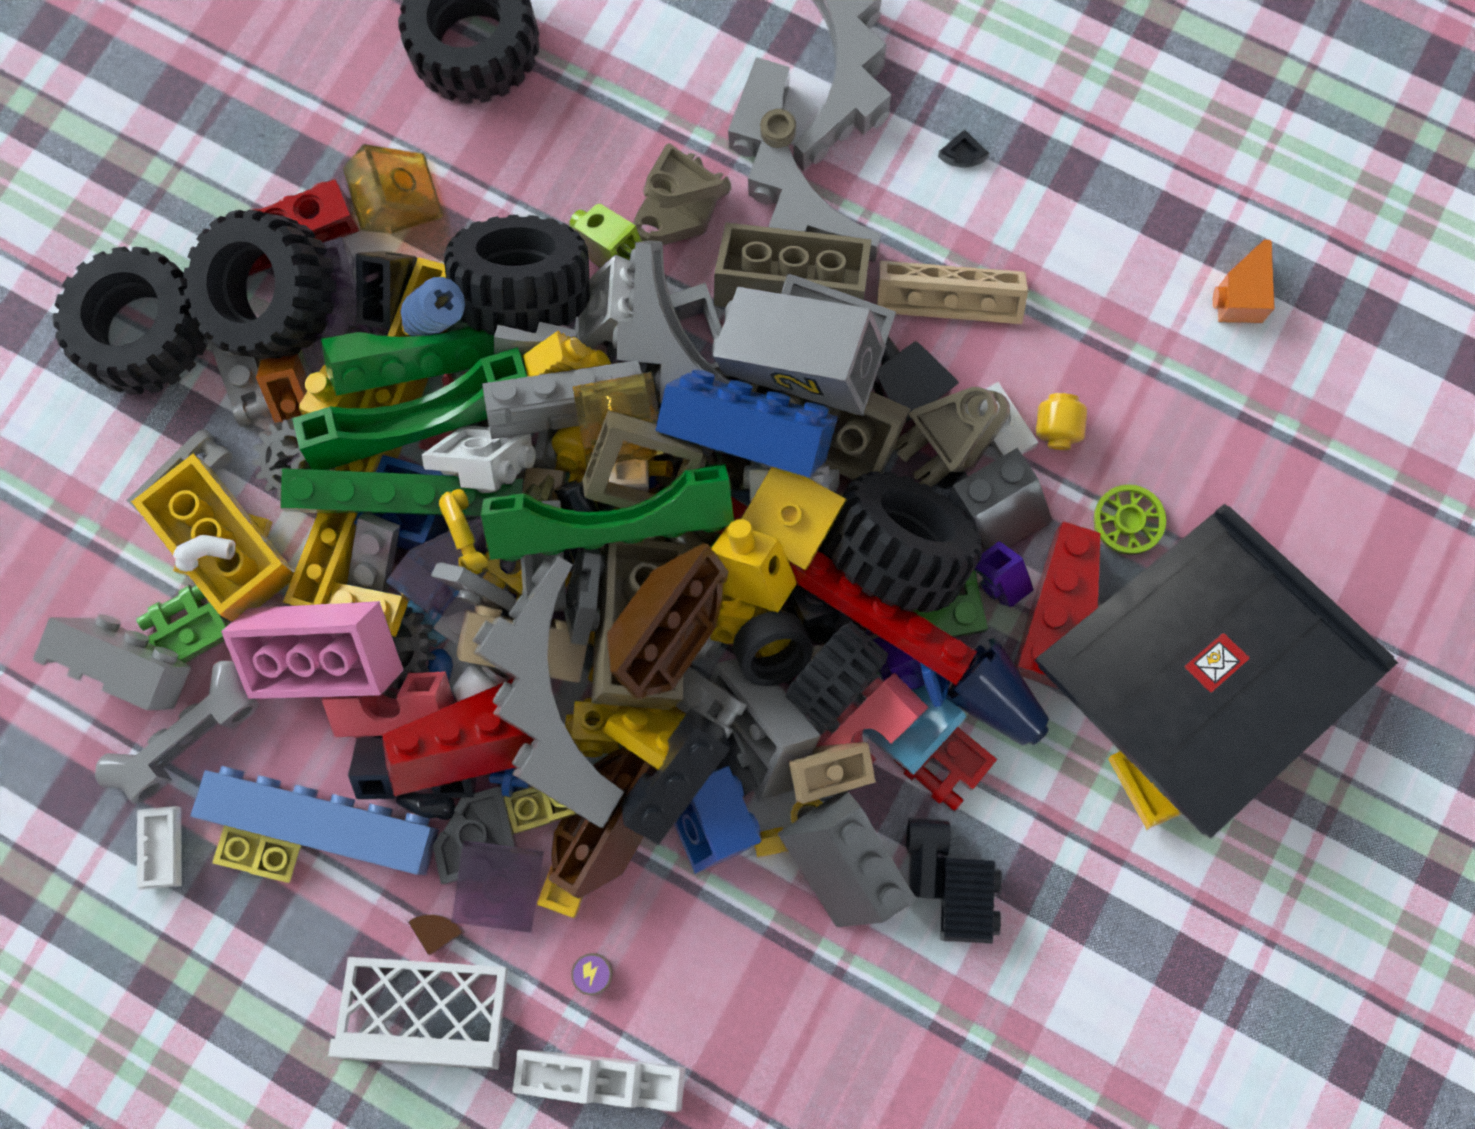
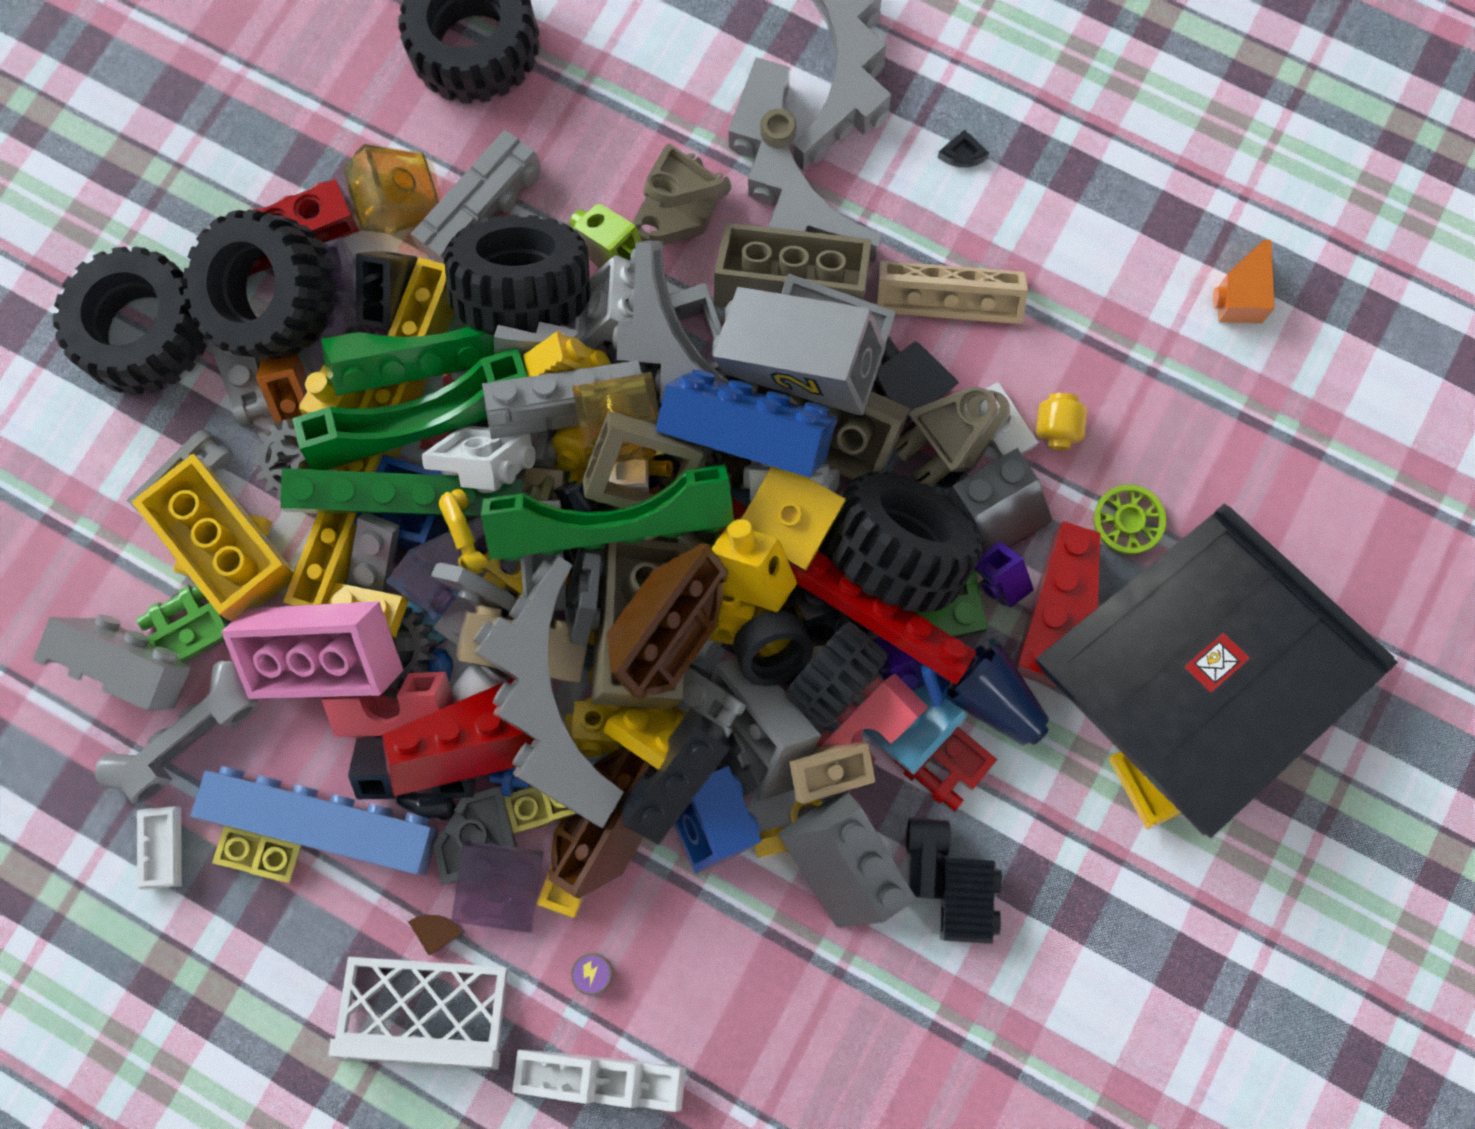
white arm [173,535,236,571] -> none
medium blue piece [401,277,465,337] -> none
none -> light grey brick [410,130,541,264]

